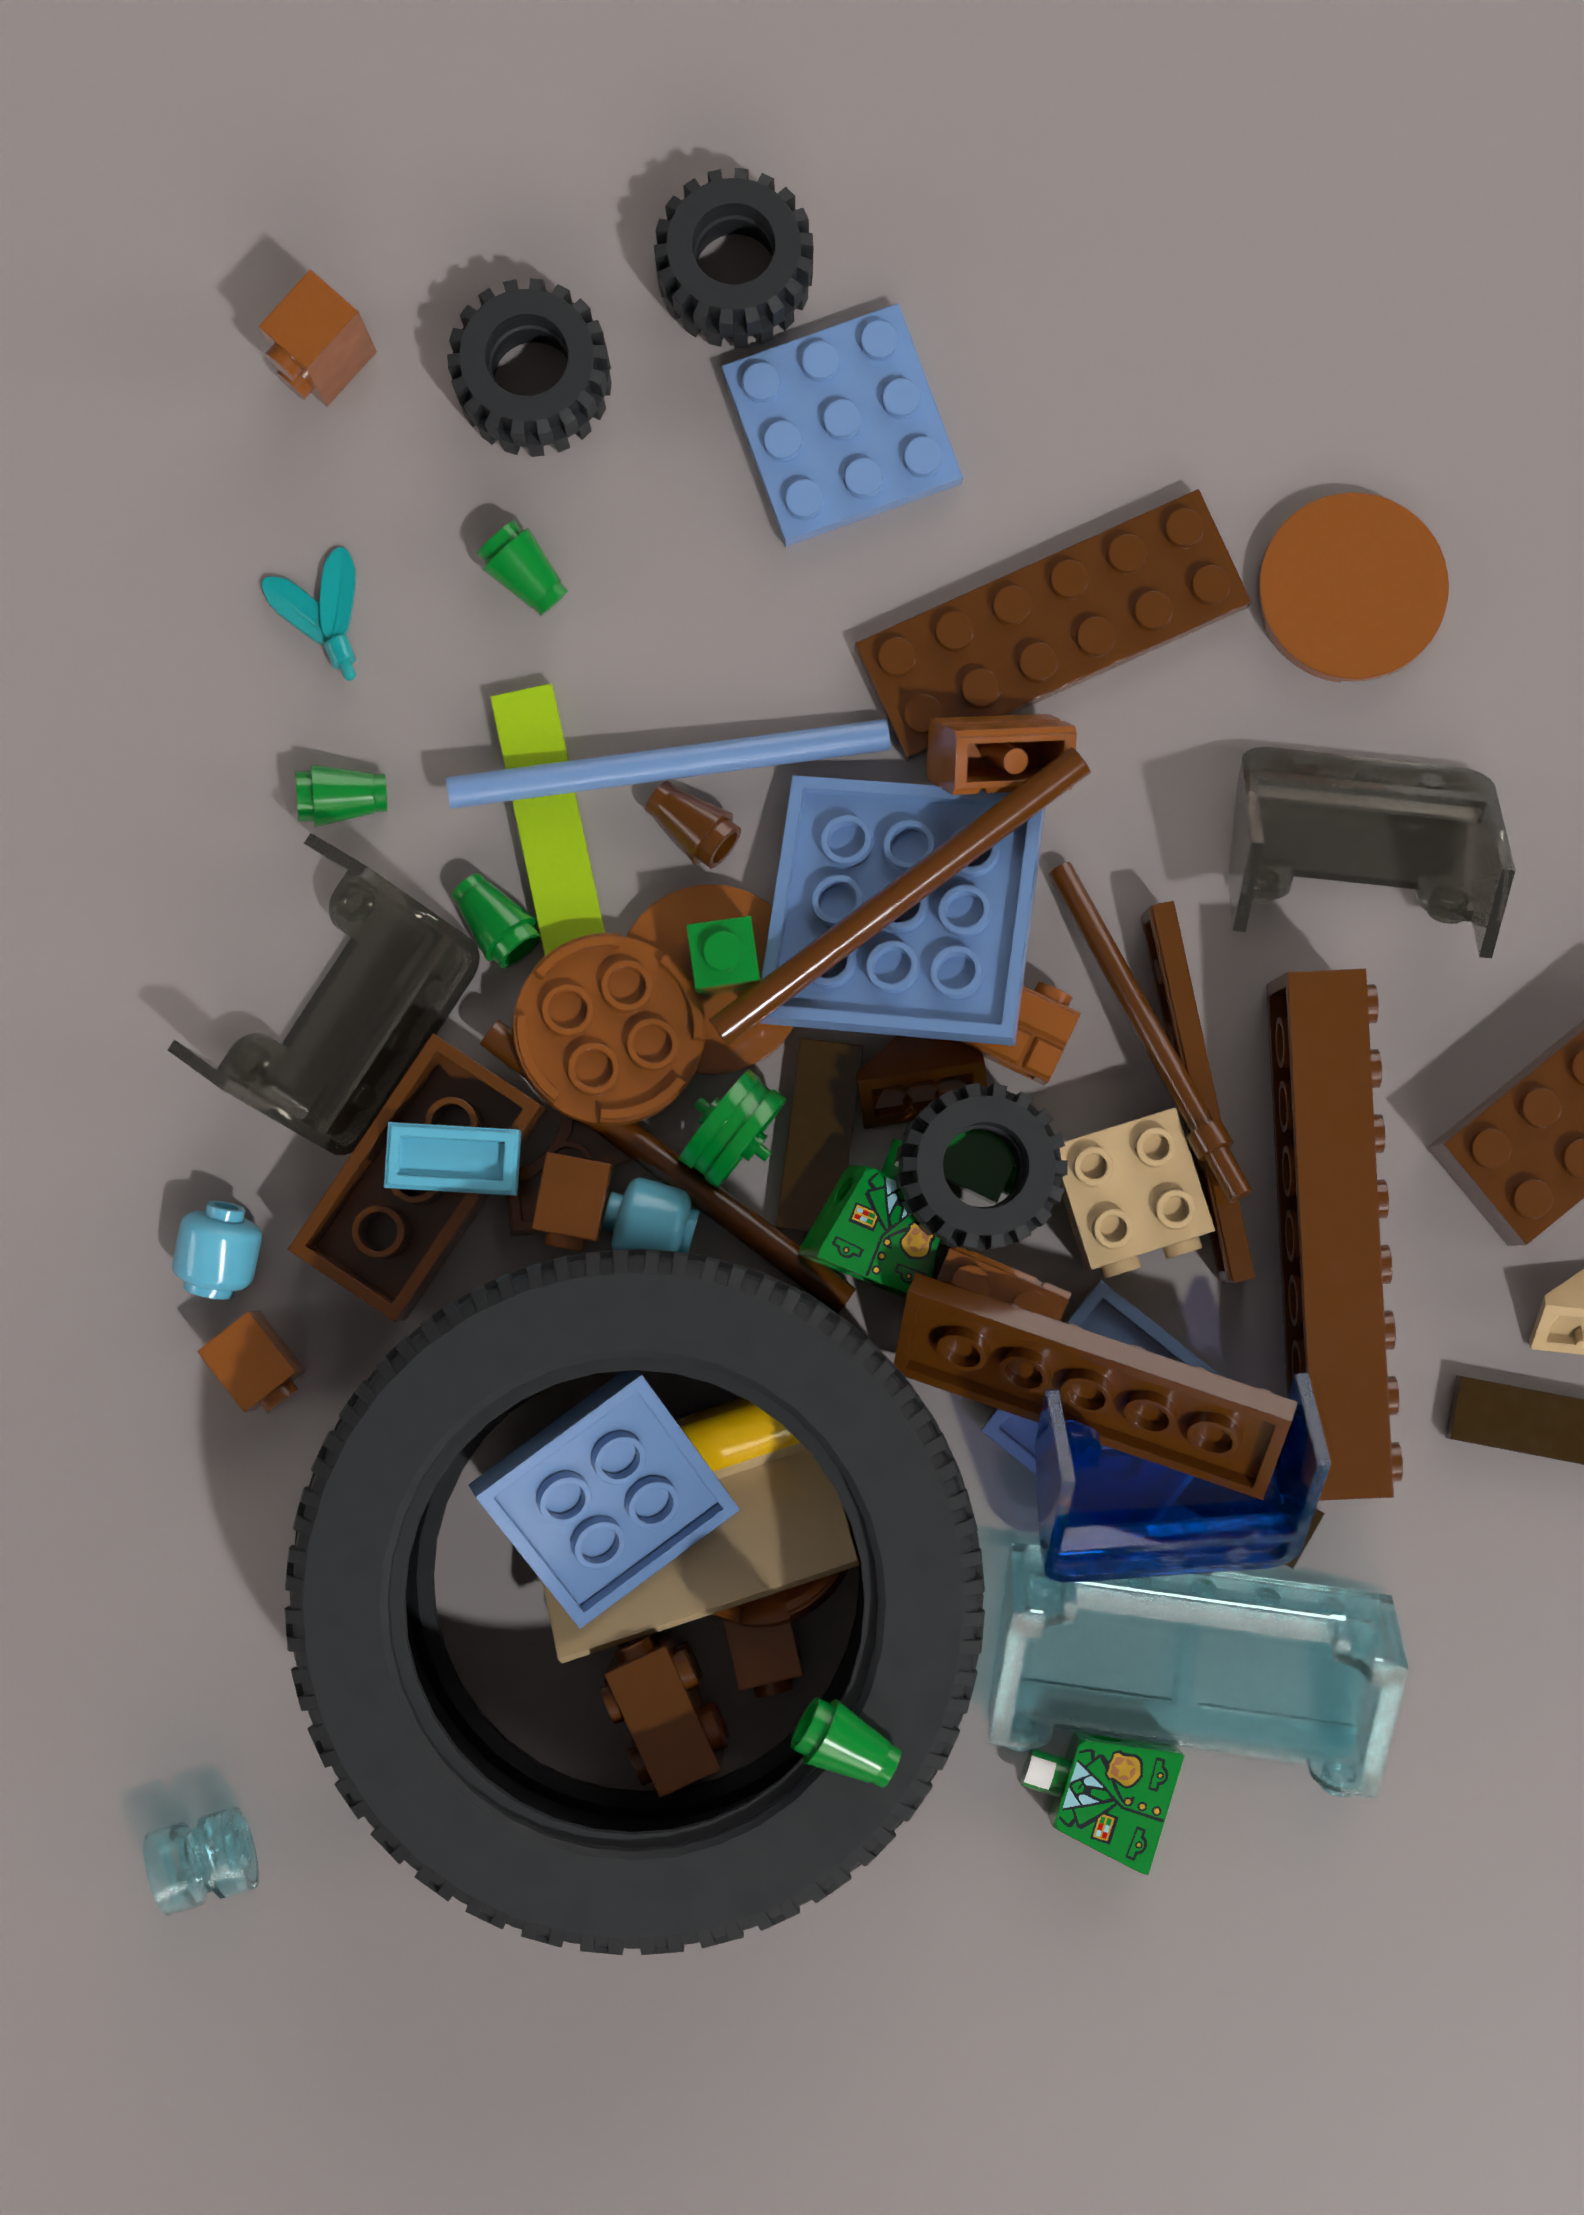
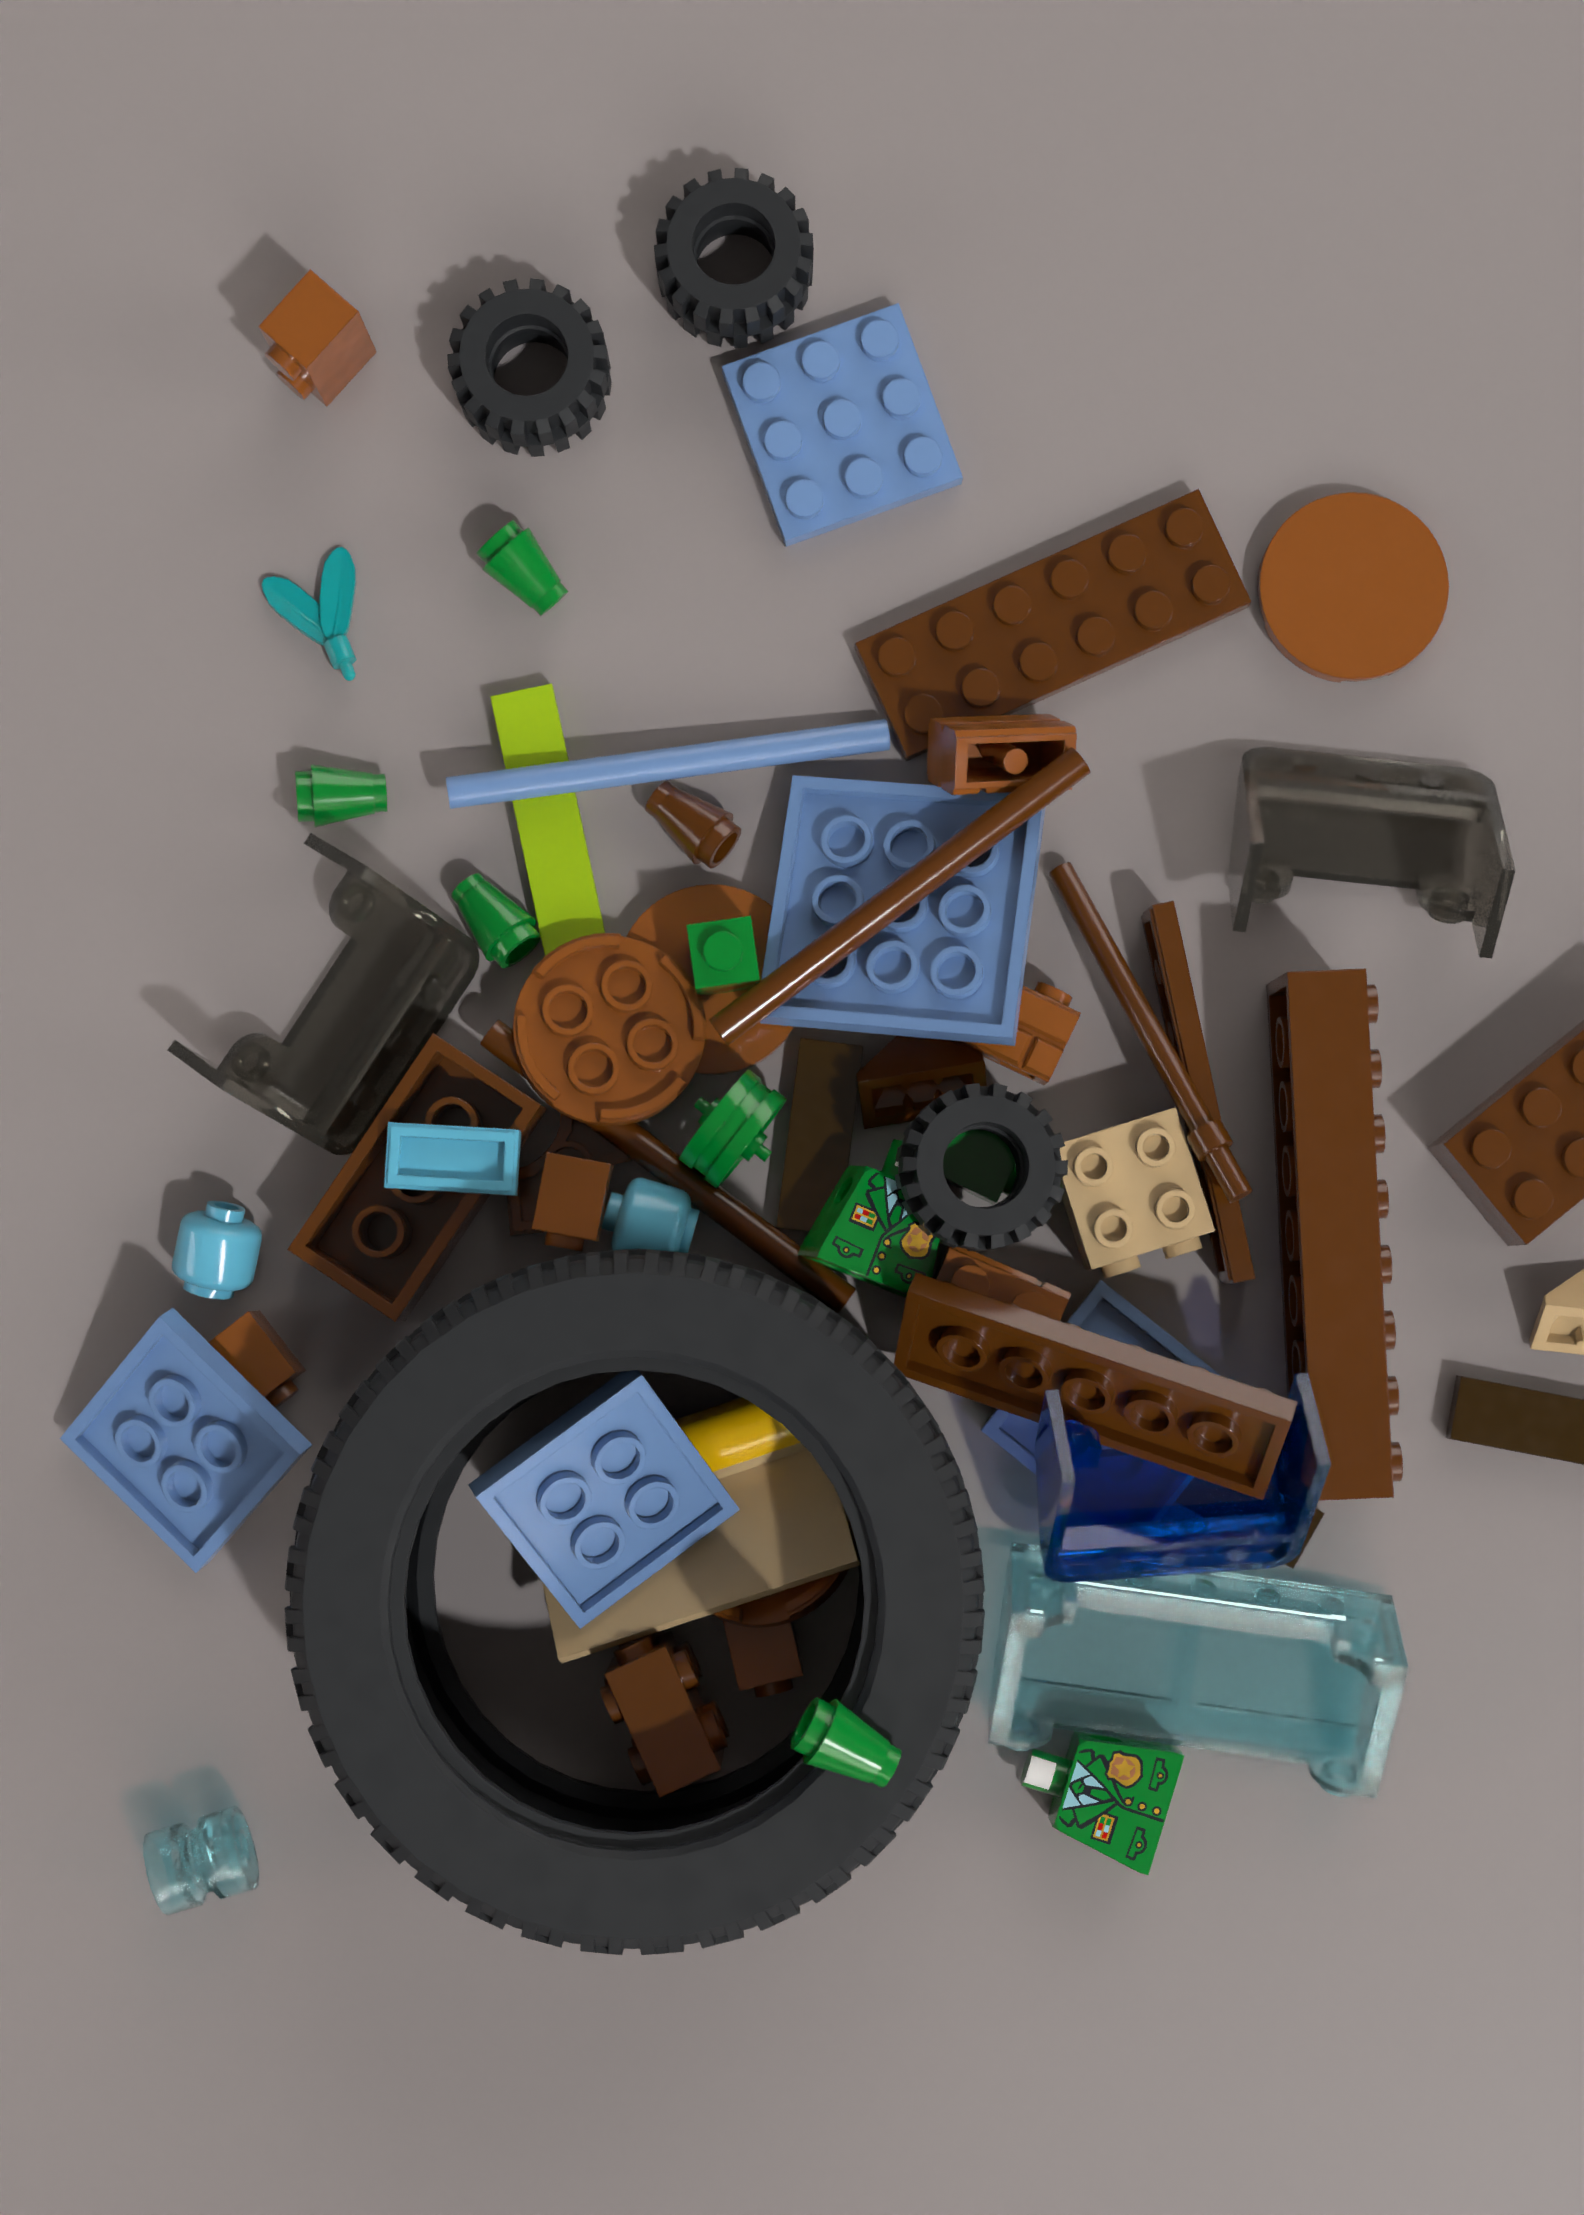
none -> medium blue plate [60,1308,312,1573]

